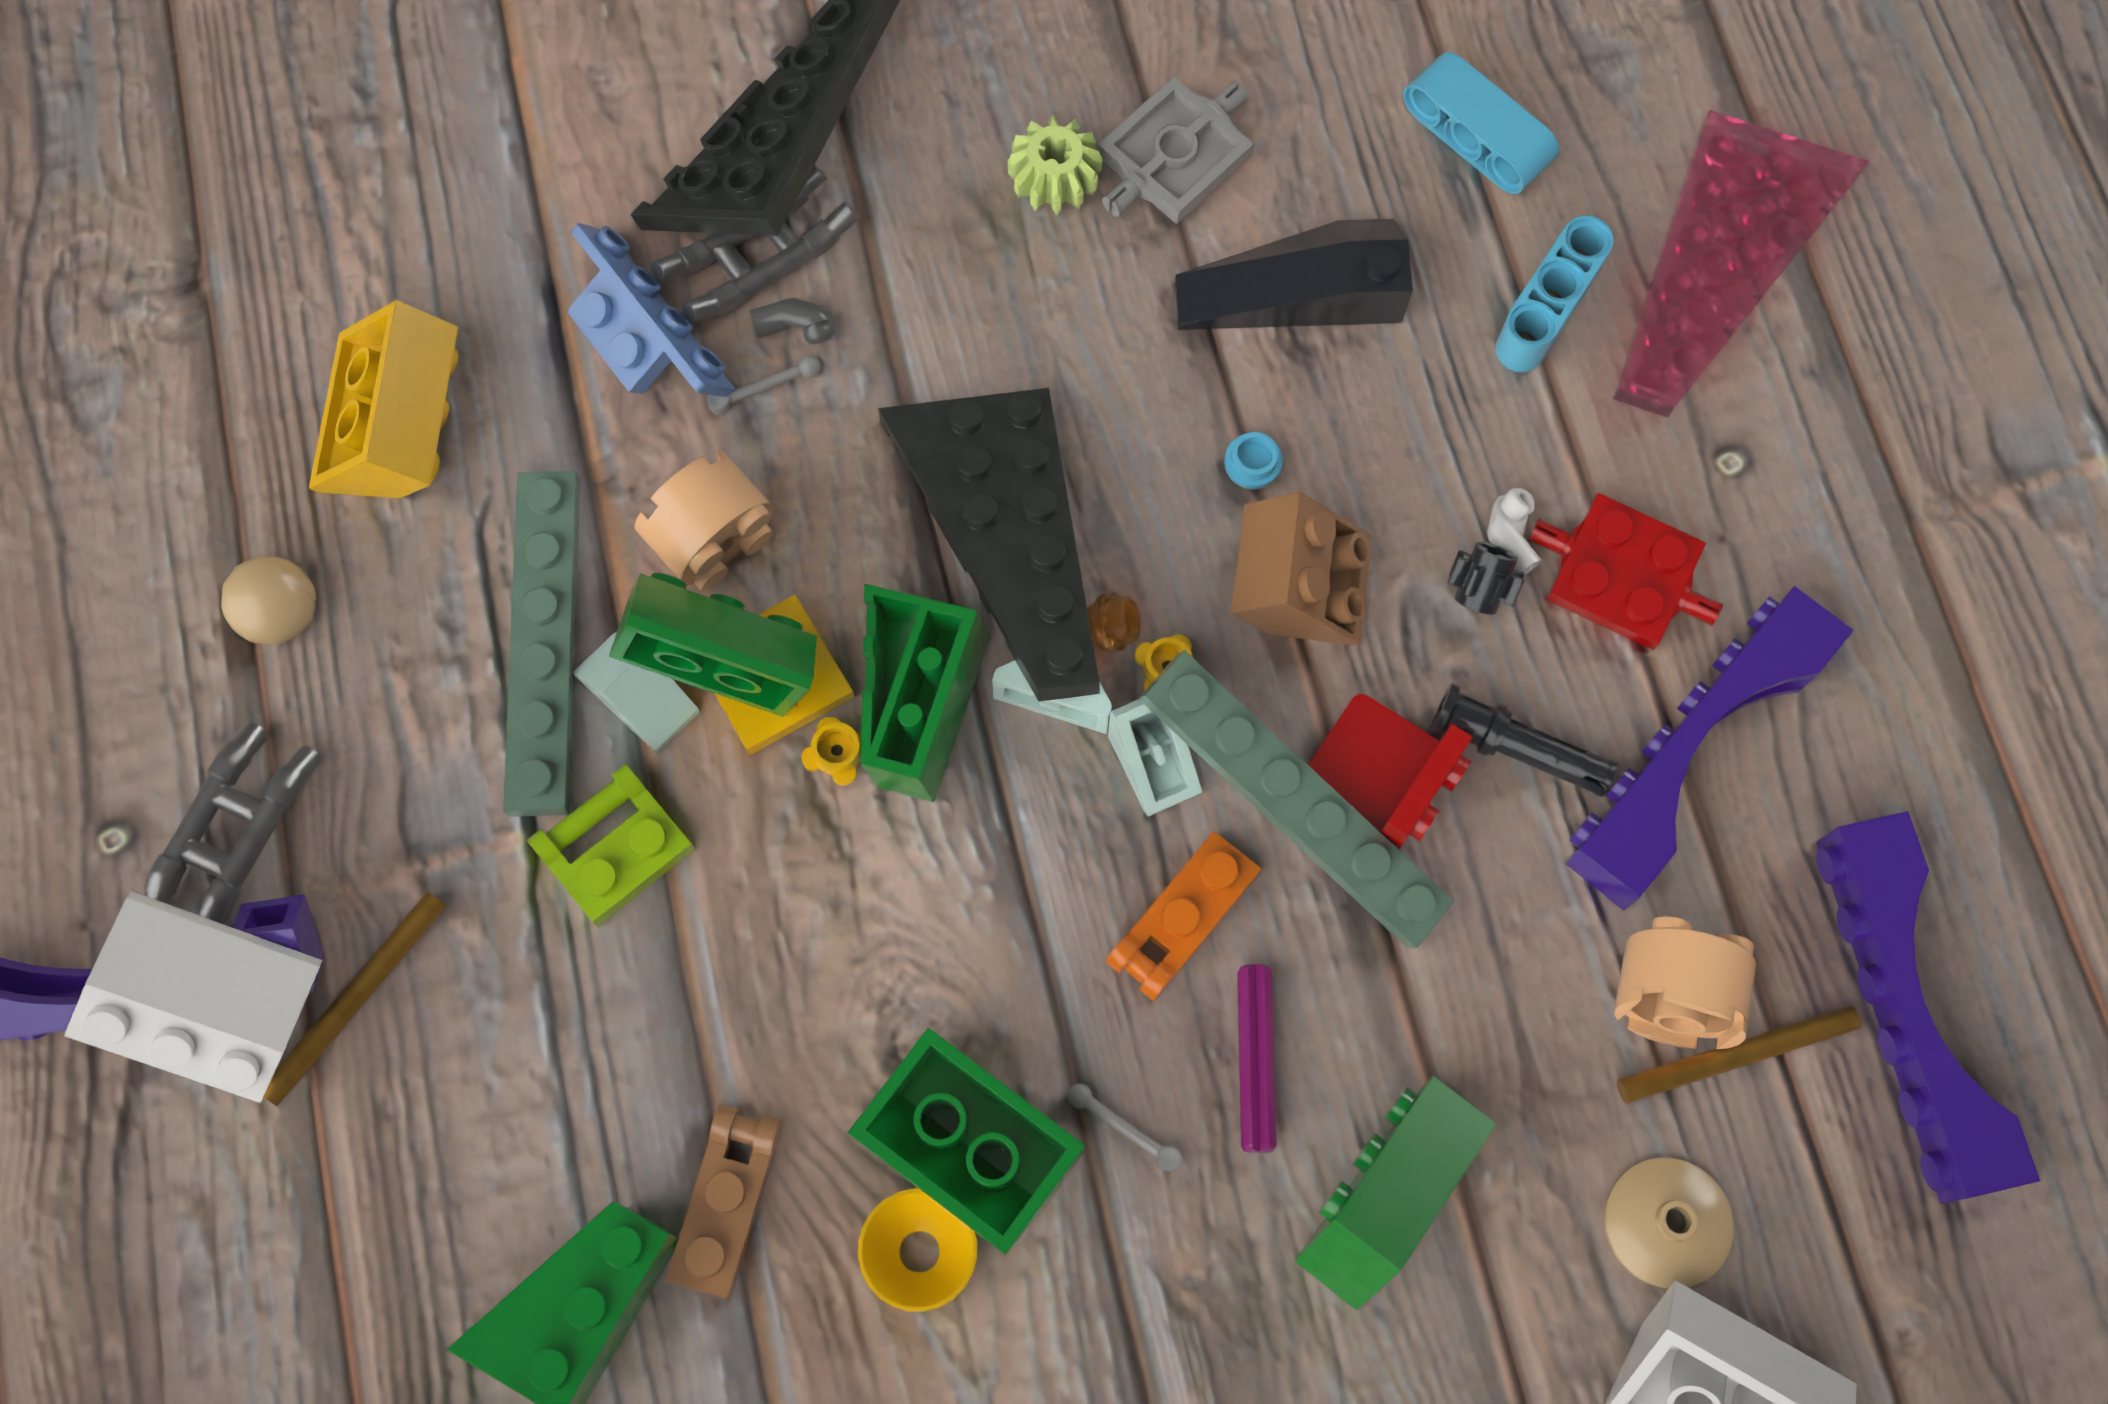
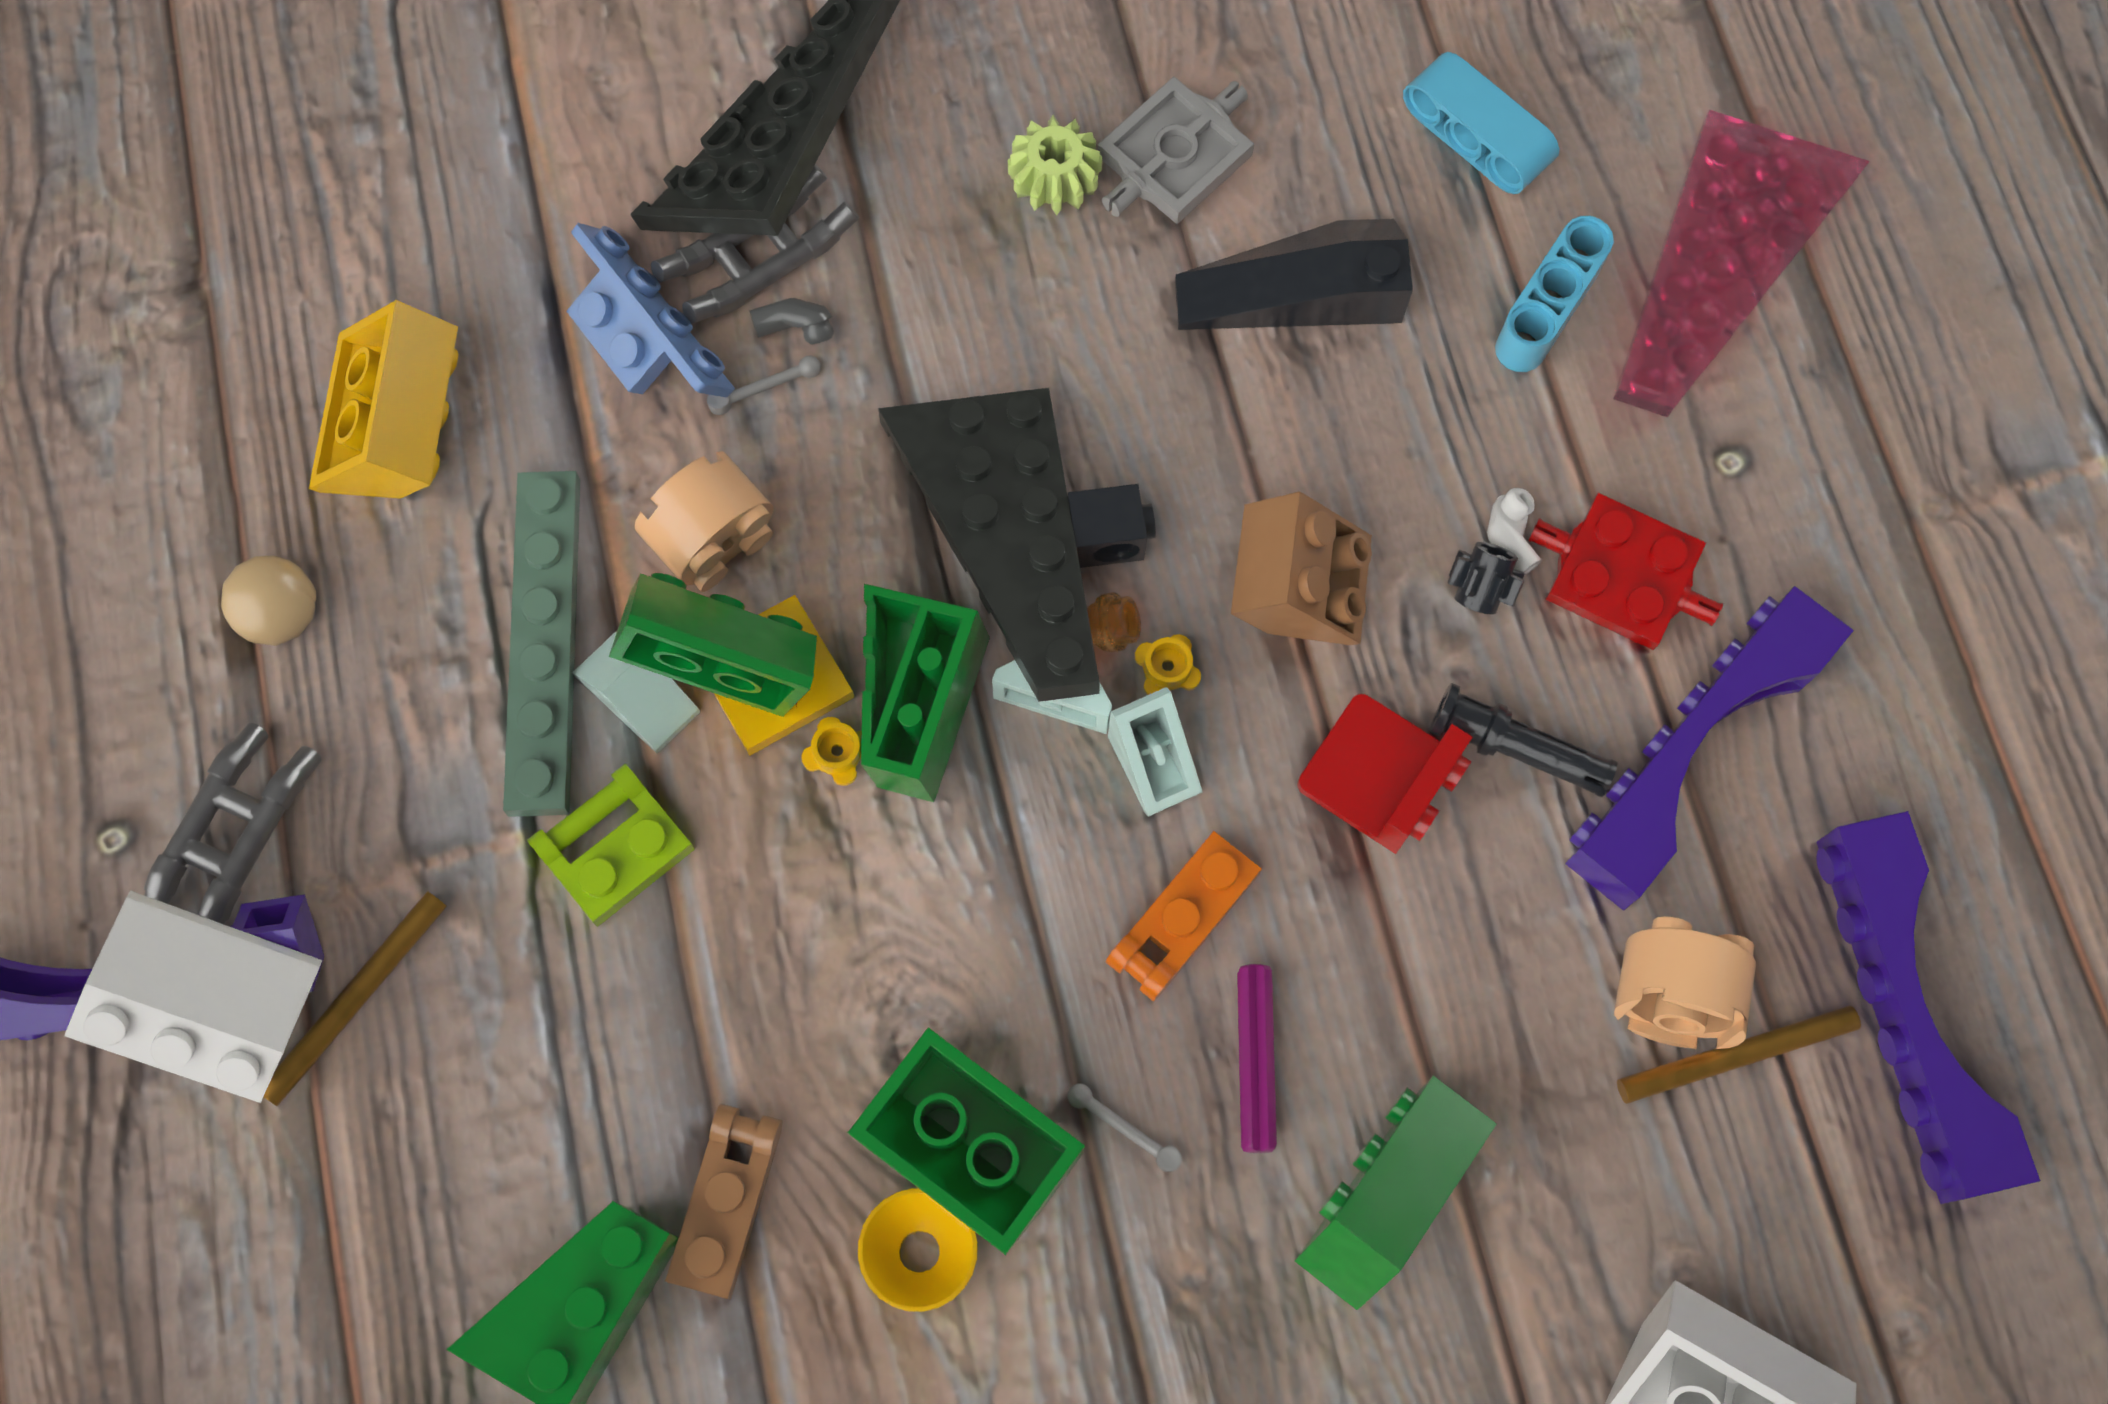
sand green plate [1139,650,1455,948] -> none
medium azure plate [1224,432,1283,489] -> none
tan dish [1604,1157,1734,1289] -> none
none -> black brick [1068,484,1156,568]

